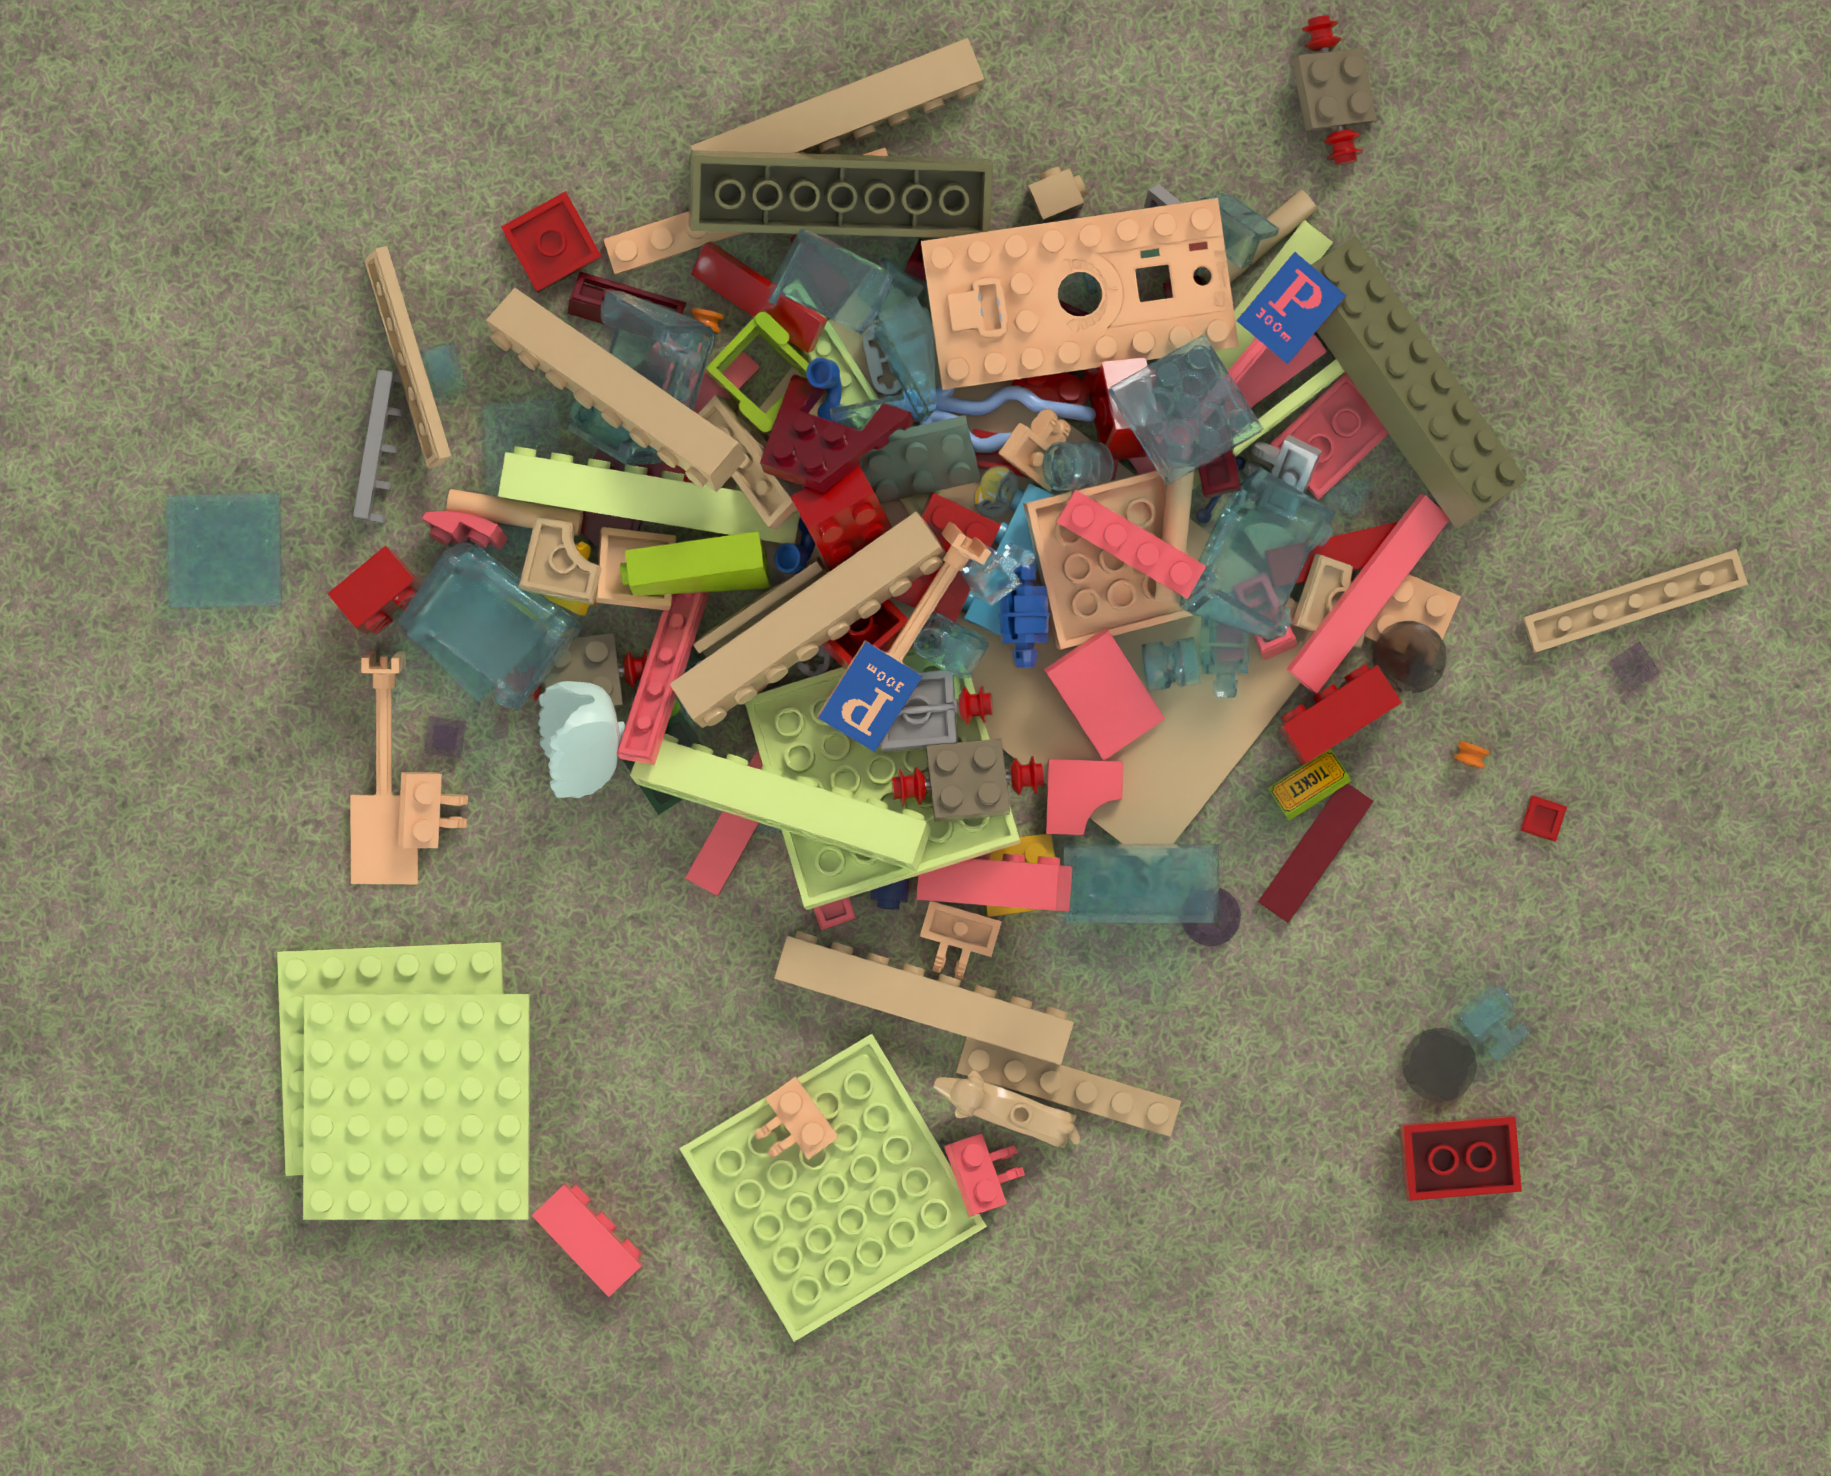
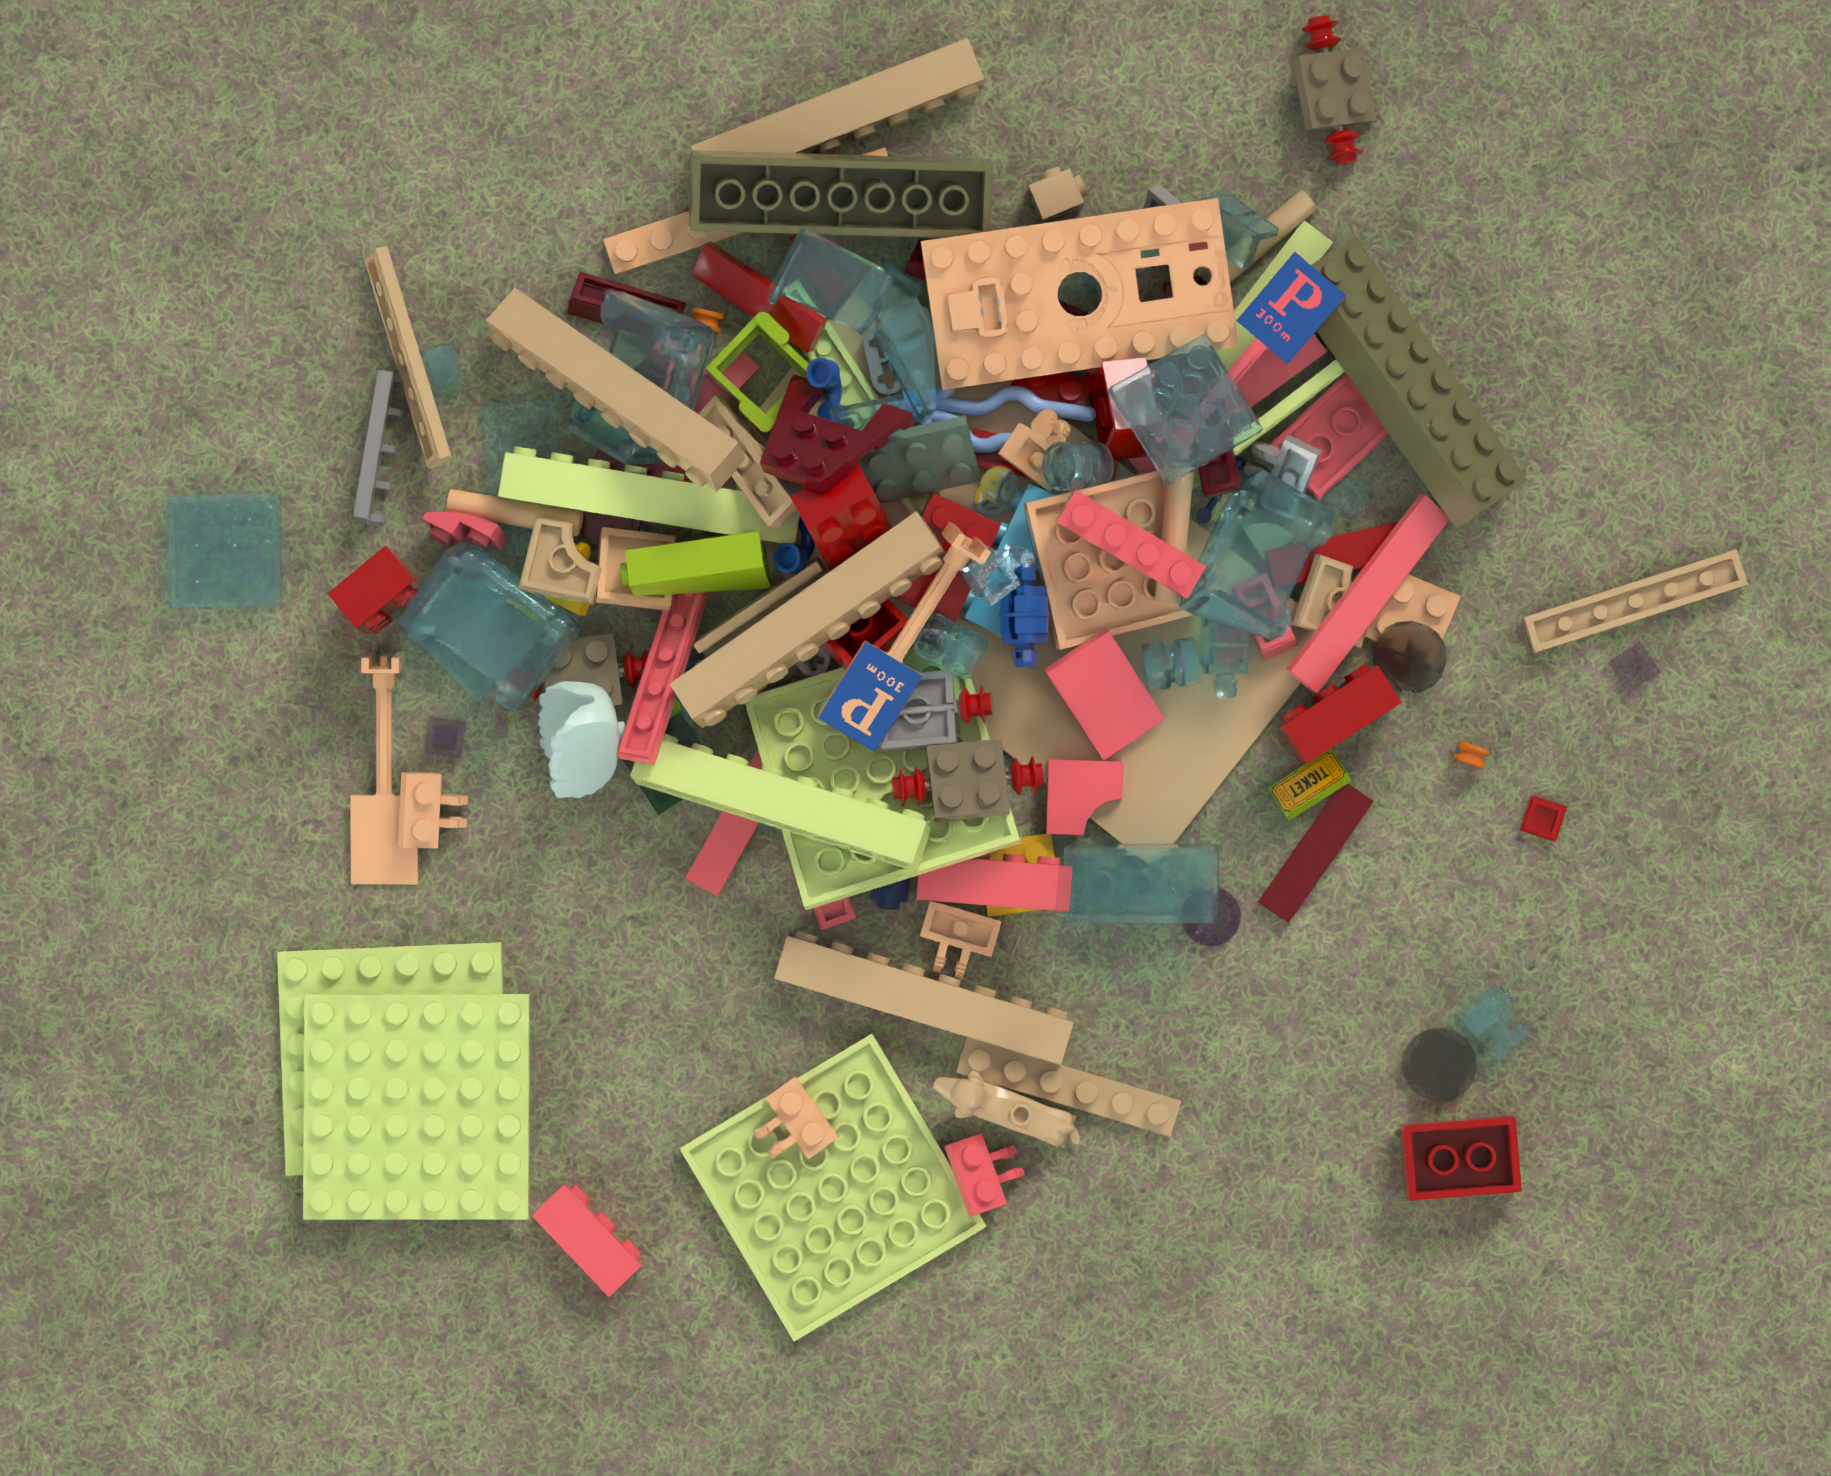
red plate [501,191,602,293] -> none

